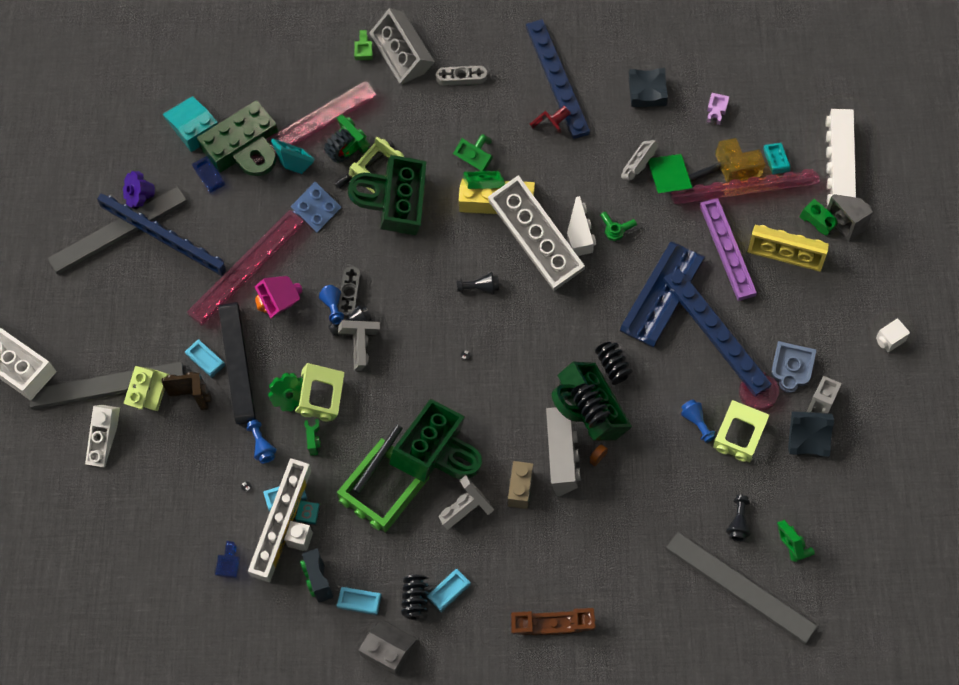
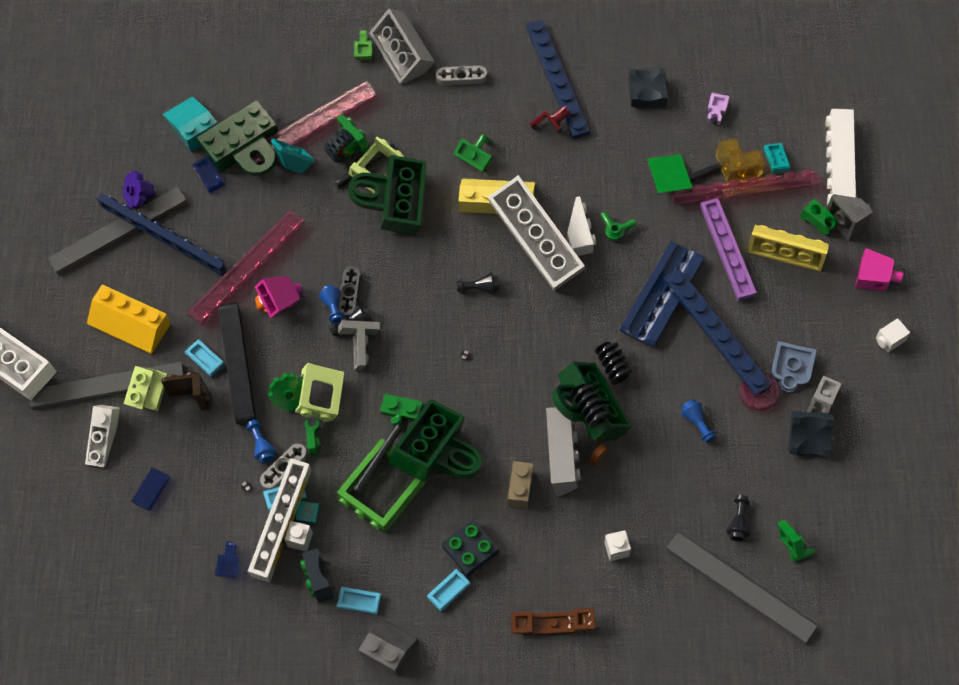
medium blue hinge [290,182,341,232] -> none
black piece [401,574,429,620] -> none
light grey bracket [438,475,494,530] -> none
green tile [463,171,505,189] -> none
light grey hinge [621,140,659,180] -> none
yellowish green window [713,400,769,462] -> none
none -> yellow slope [87,285,171,354]
none -> clear blue tile [131,468,170,511]
none -> light grey beam [260,444,307,490]
none -> green plate [380,394,423,429]
none -> black brick [441,519,499,578]
none -> white brick [604,530,631,561]
none -> dark pink torso [855,248,903,291]

